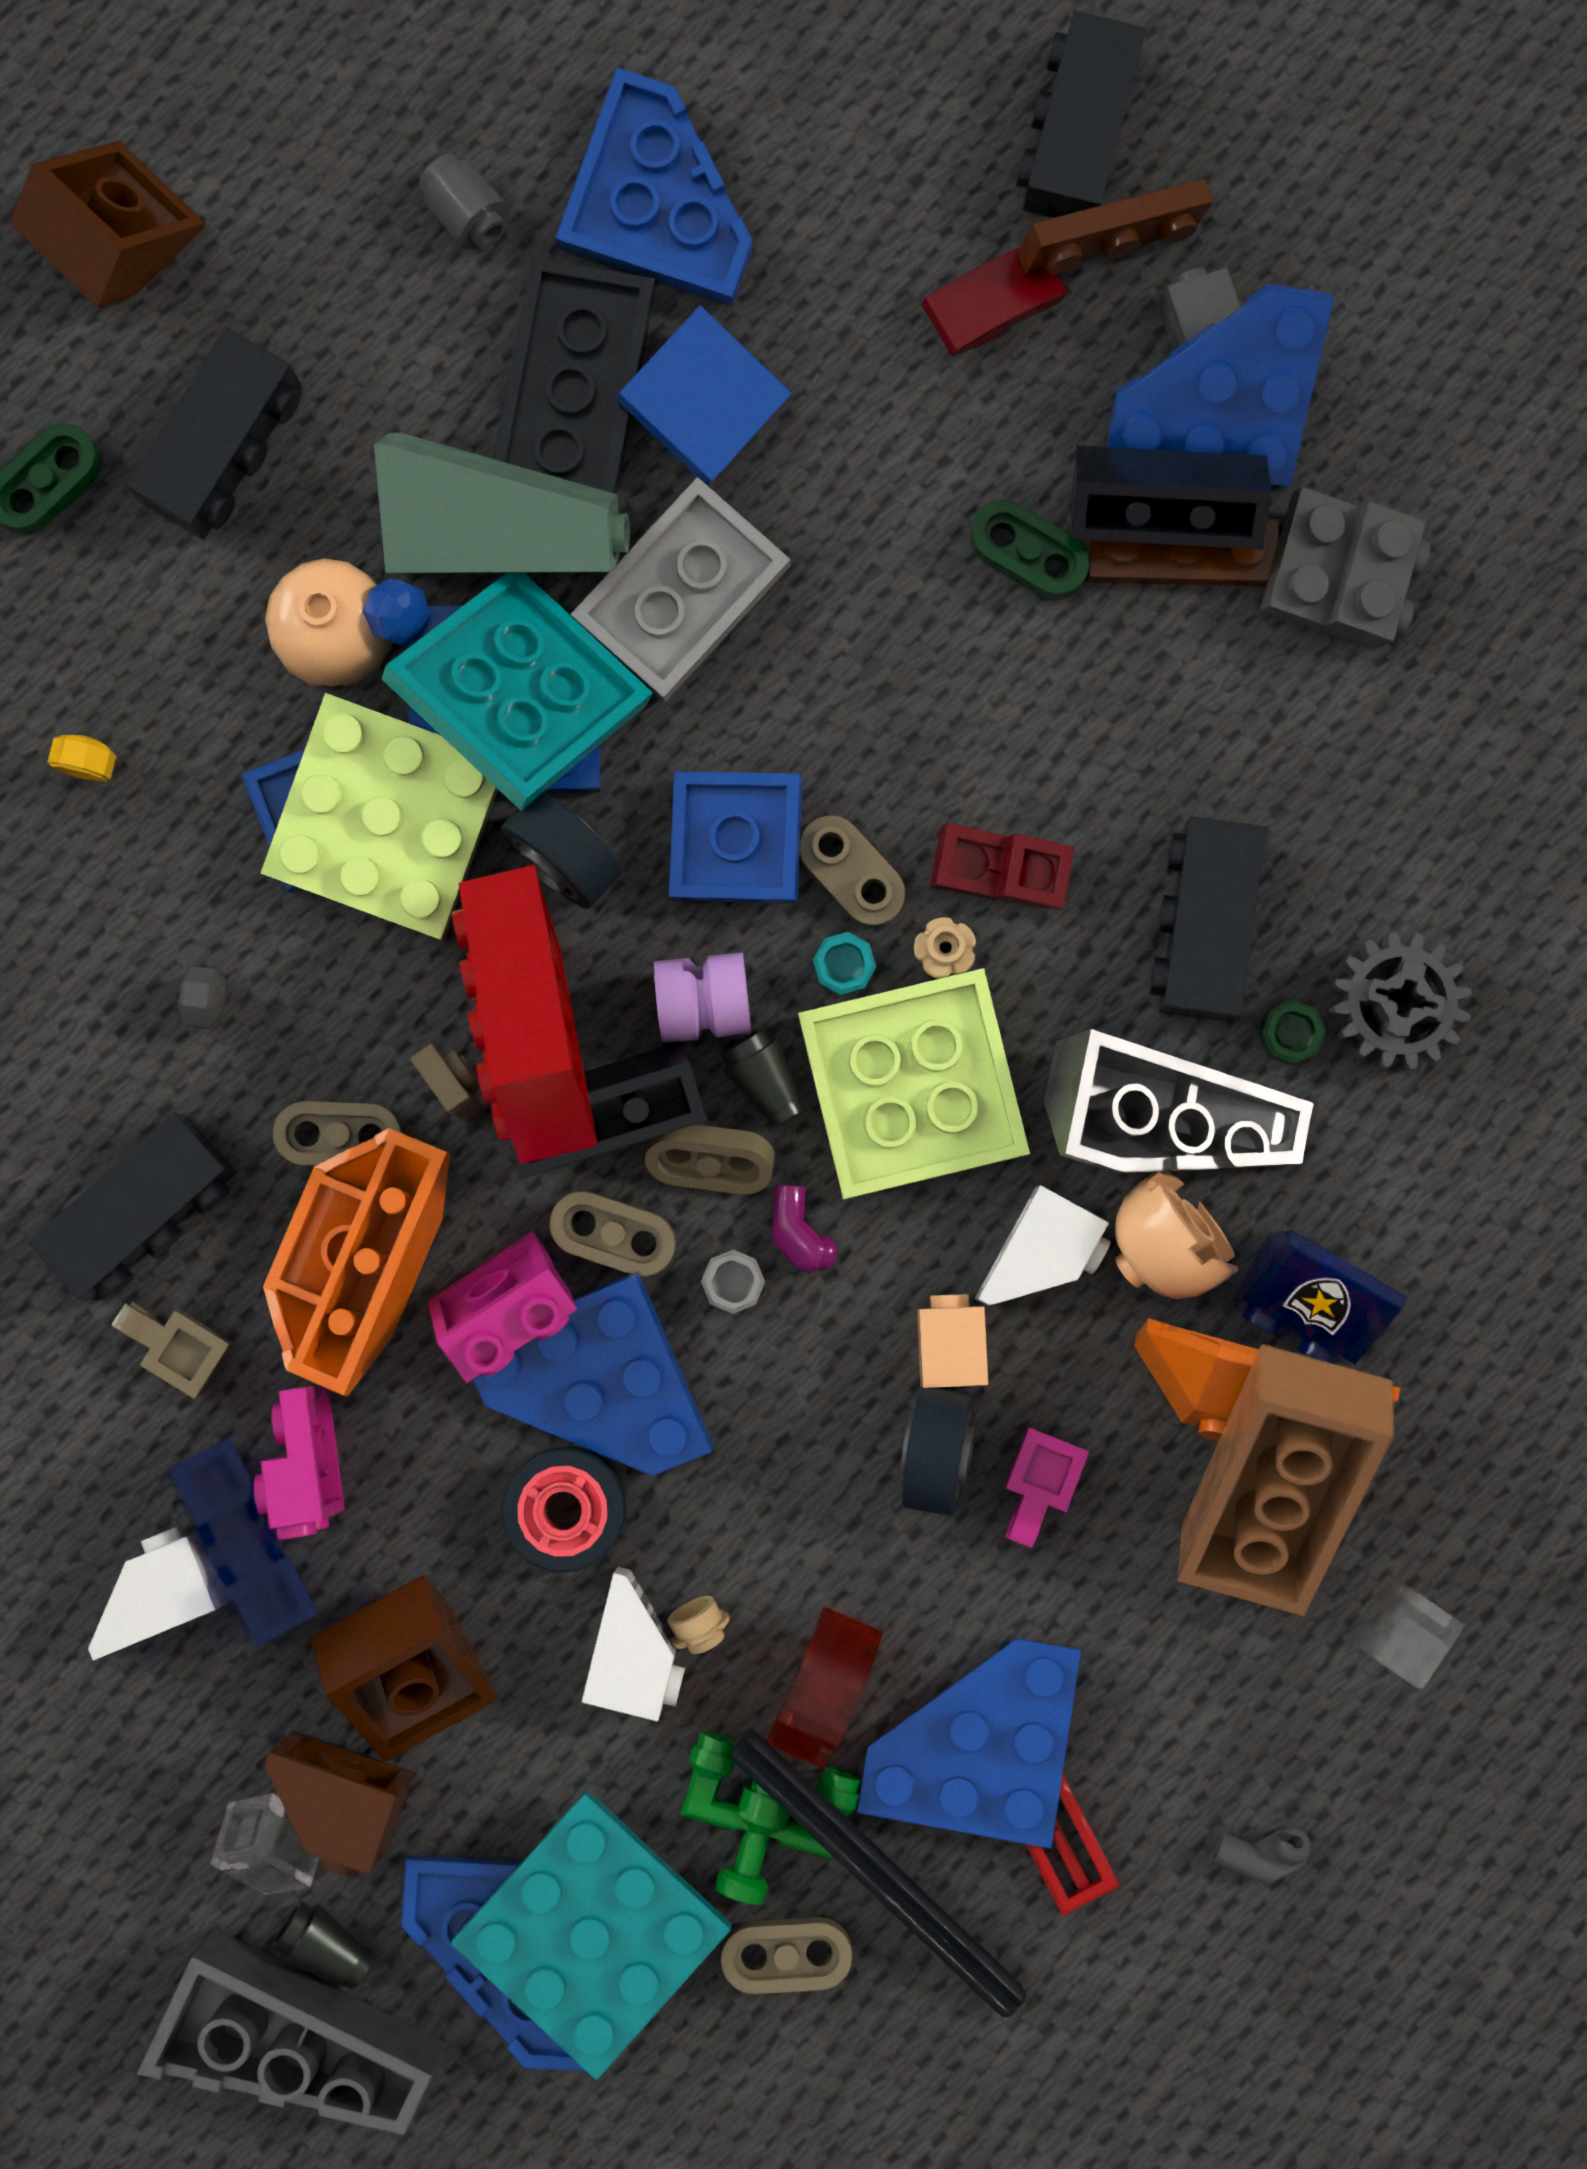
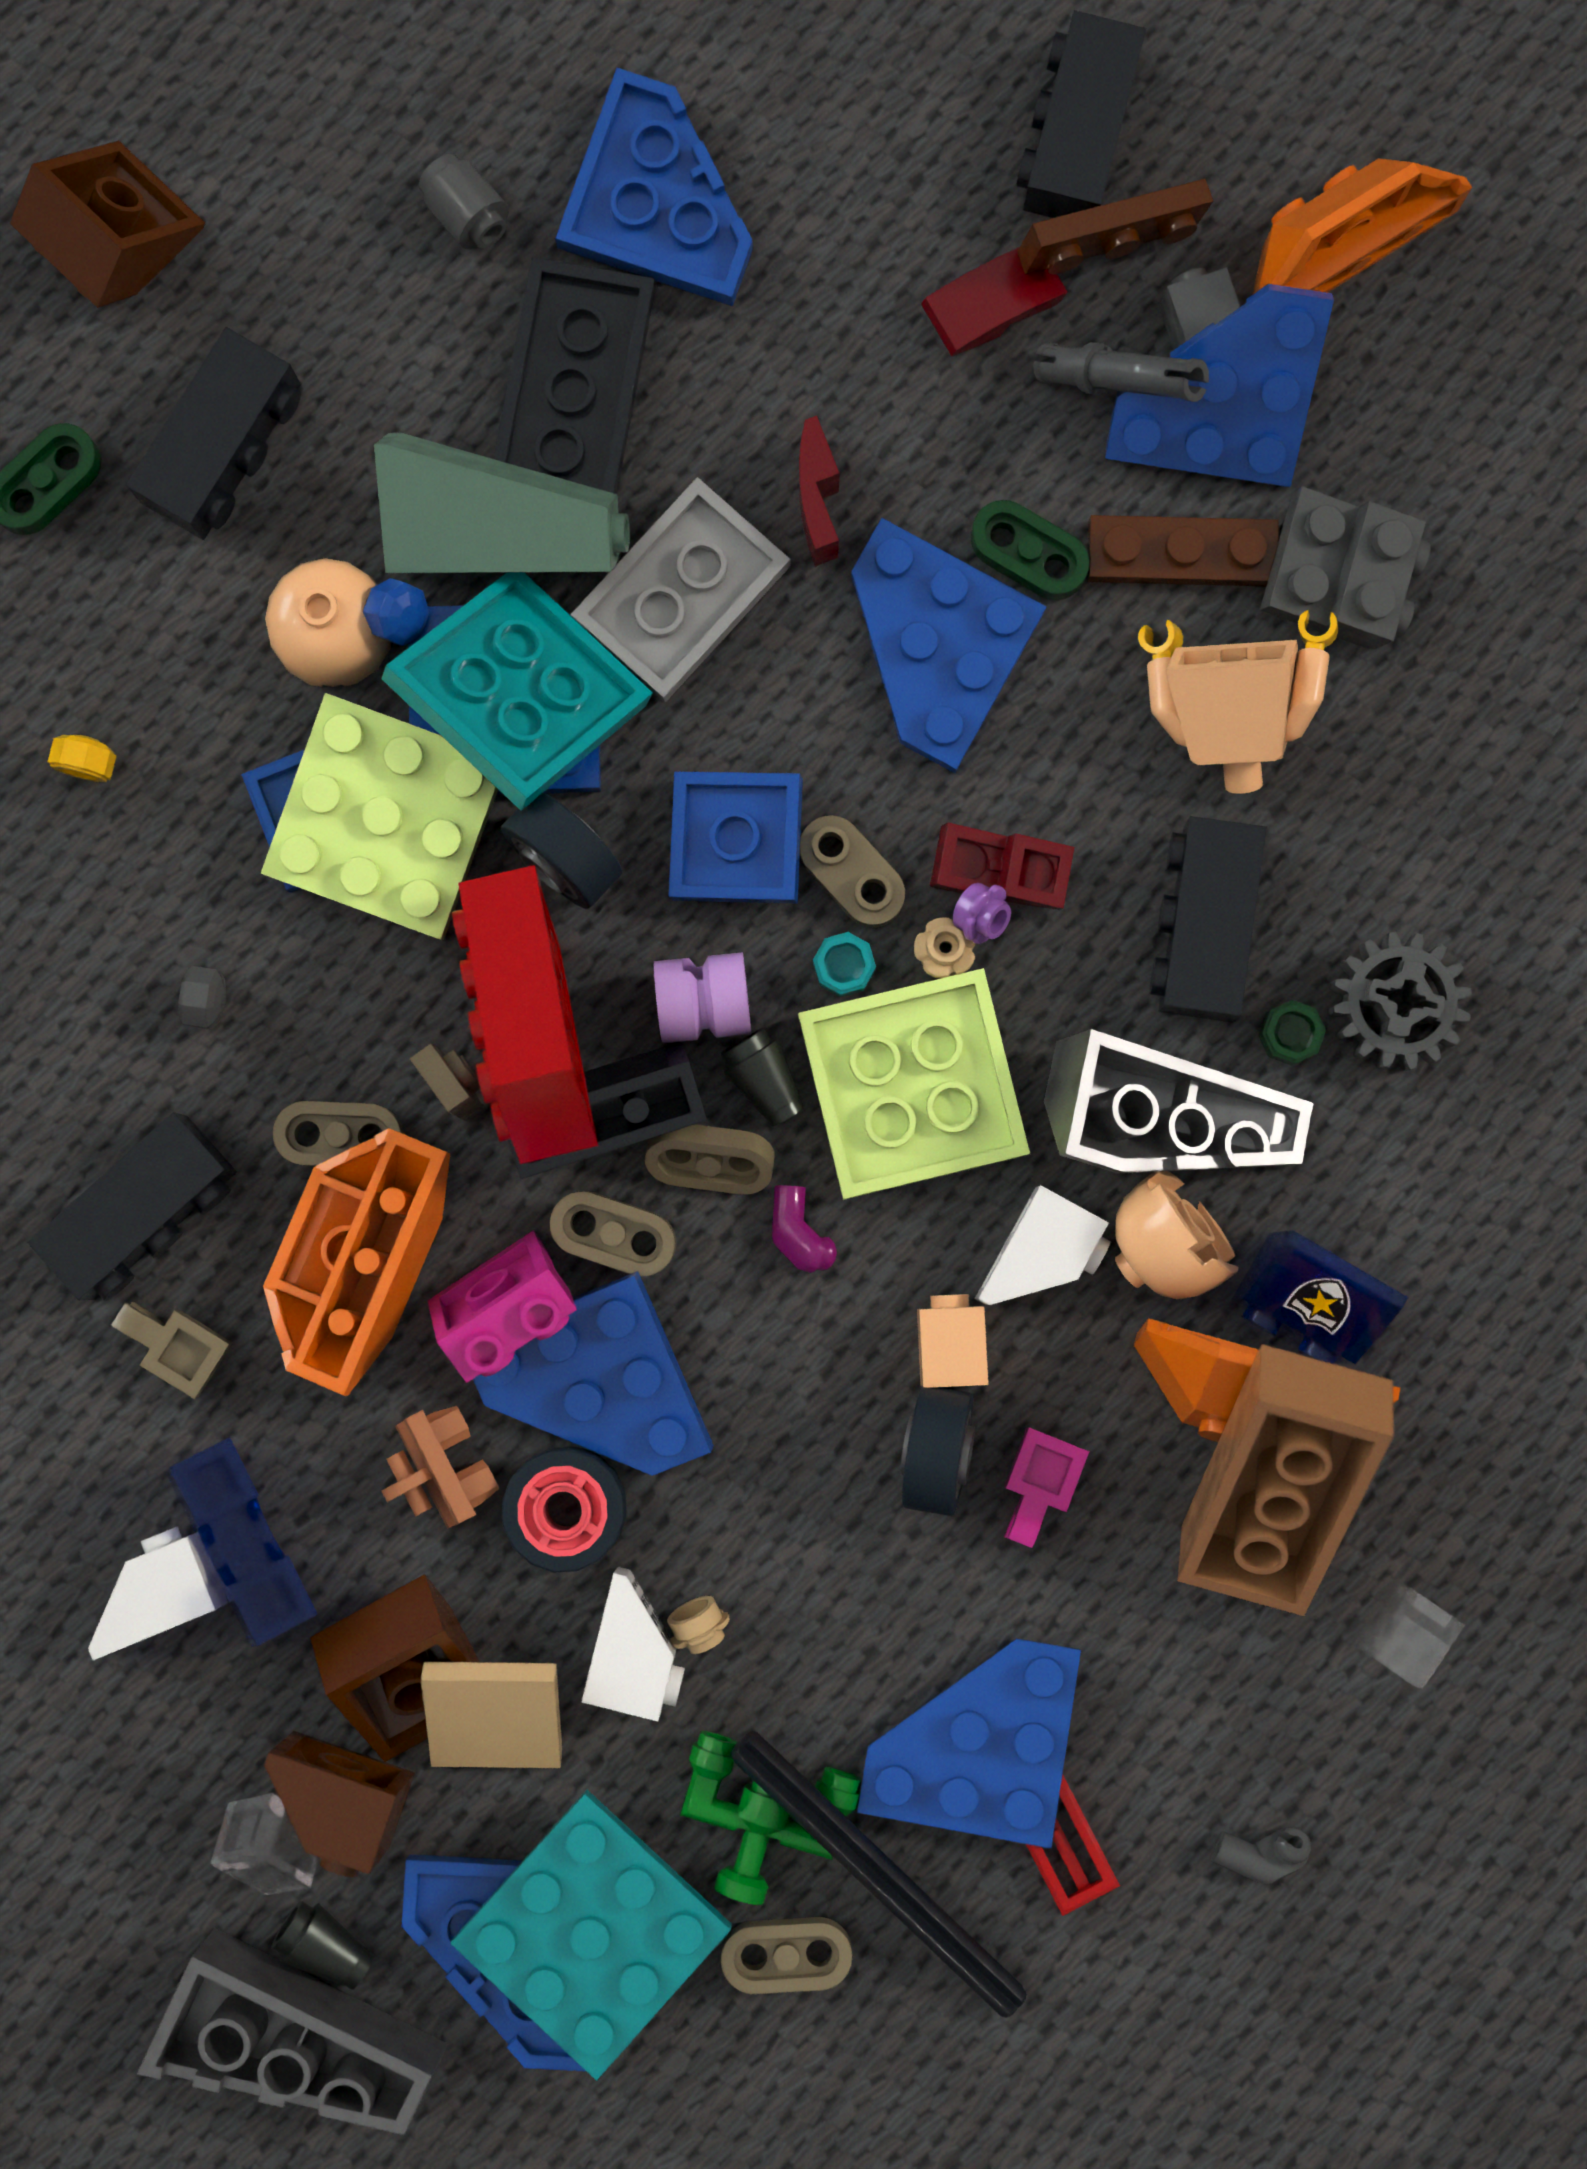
dark pink plate [254,1385,345,1539] -> none
blue tile [615,305,792,486] -> none
light grey tile [701,1250,765,1314] -> none
clear red brick [766,1606,883,1768] -> none
black brick [1071,445,1271,550] -> none
none -> nougat hips [382,1406,499,1529]
none -> tan tile [421,1662,562,1768]
none -> dark red slope [799,415,840,567]
none -> blue plate [851,518,1047,773]
none -> medium lavender plate [953,883,1011,944]
none -> dark grey pin [1033,342,1209,402]
none -> light nougat torso [1138,610,1338,794]
none -> orange wedge [1253,158,1472,294]

